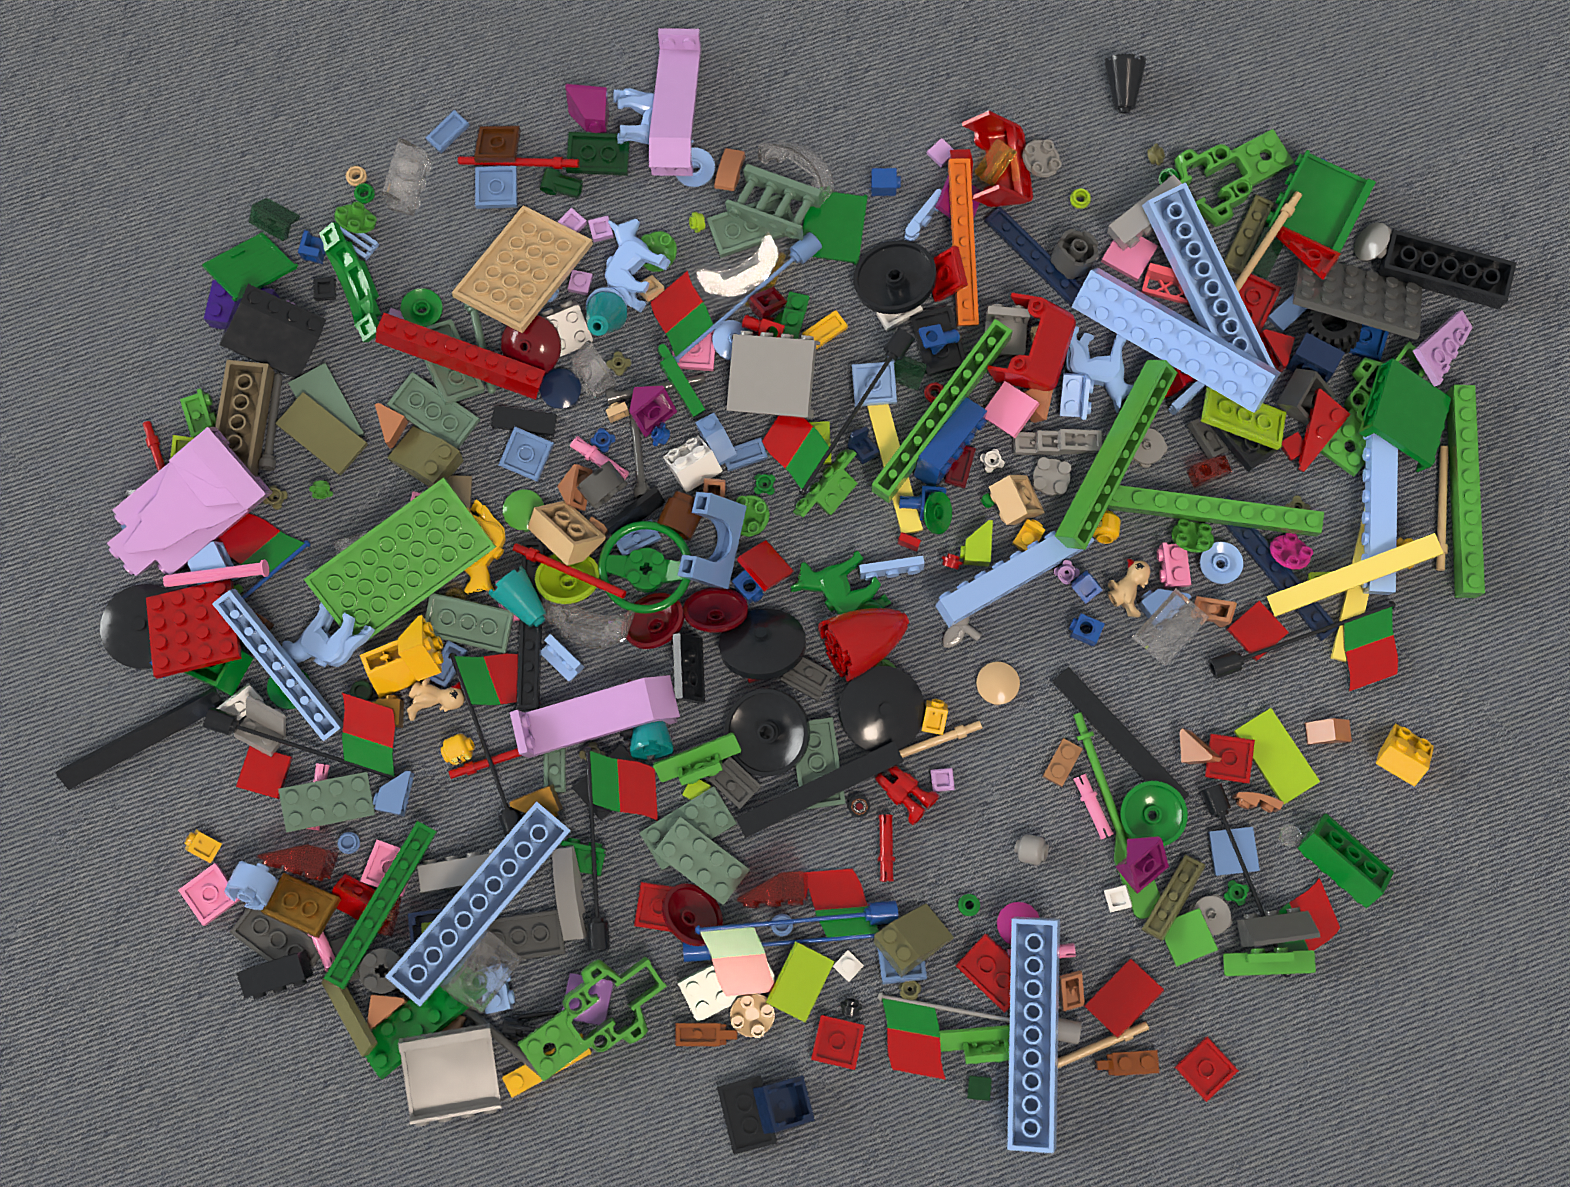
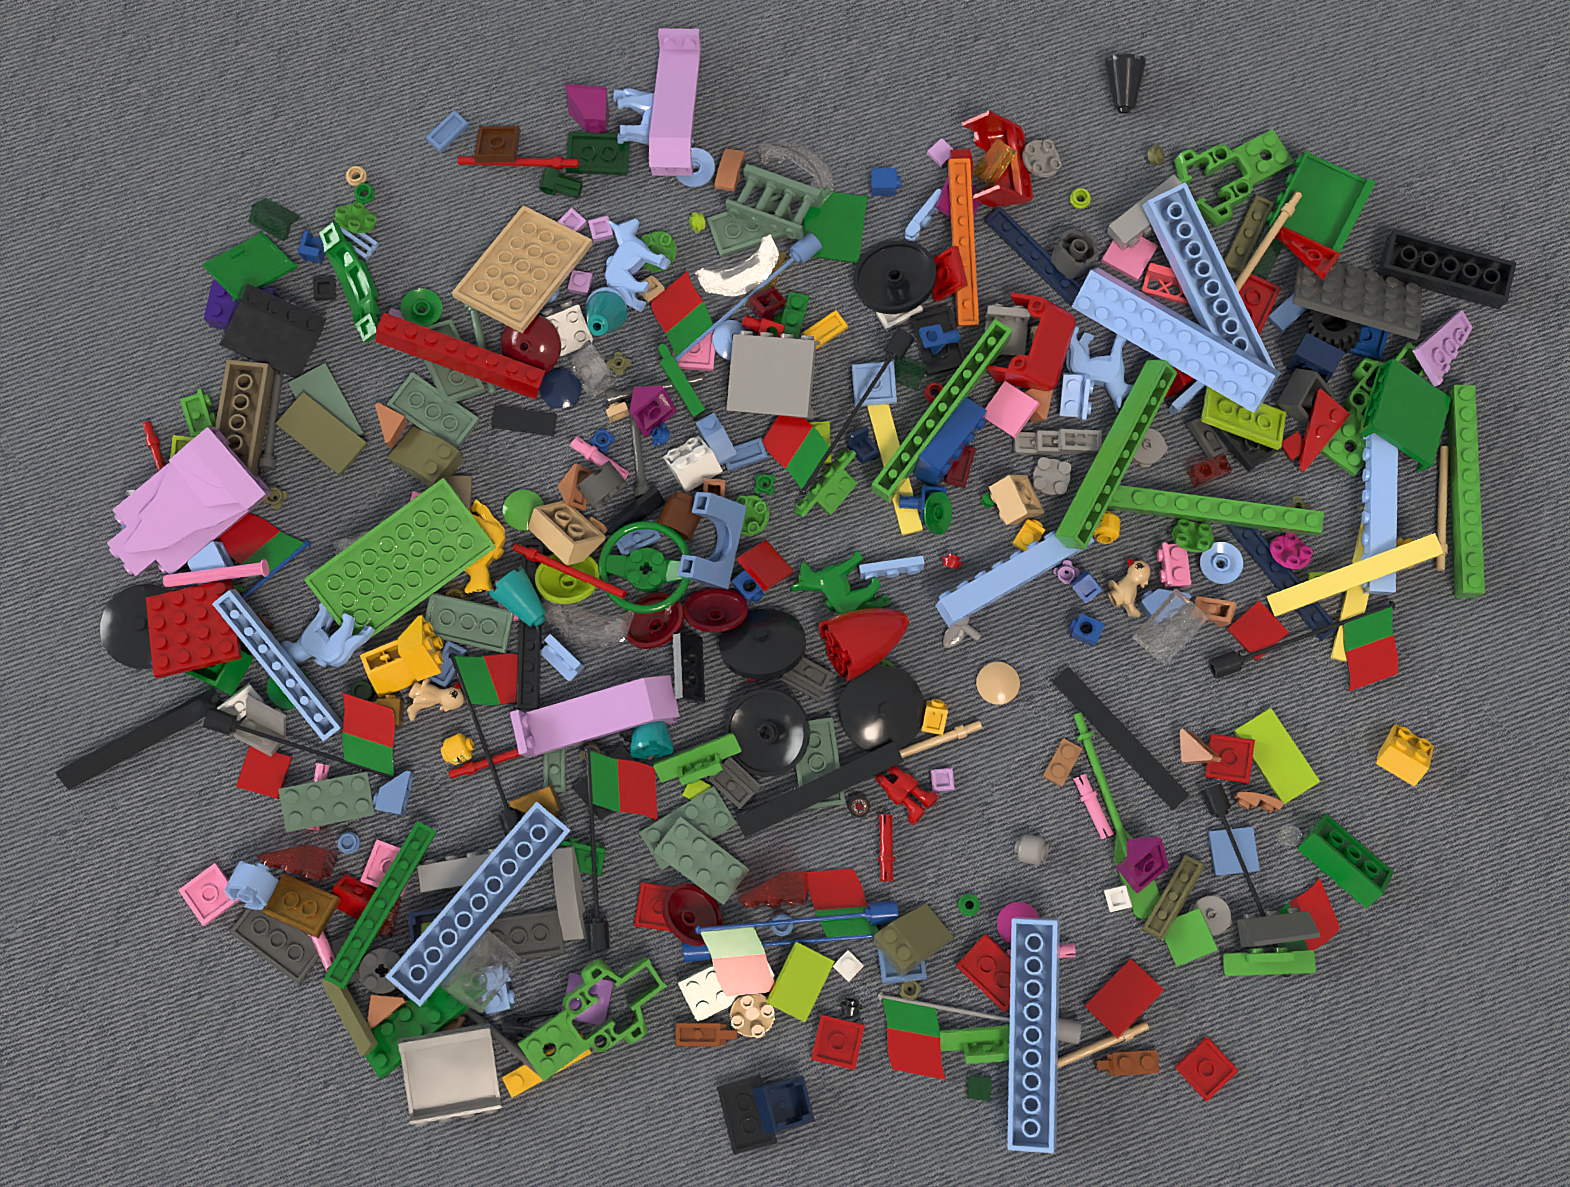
yellow bracket [184,829,222,863] -> none
black brick [237,949,314,1000] -> none
bright green plate [309,481,333,499] -> none
clear slope [382,137,432,216] -> none
medium blue plate [475,166,517,209] -> none
medium blue tile [499,427,554,482] -> none
red tile [897,532,921,552] -> none
lime slope [960,520,993,567] -> none
white plate [980,449,1005,473] -> none
nougat slope [1059,970,1085,1011] -> none
green dish [1120,781,1188,846] -> none
green plate [1158,168,1179,185] -> none
green plate [1224,880,1249,906] -> none
red slope [1259,329,1295,372] -> none
slope [1305,718,1352,745] -> none
light grey dish [1354,223,1392,261] -> none

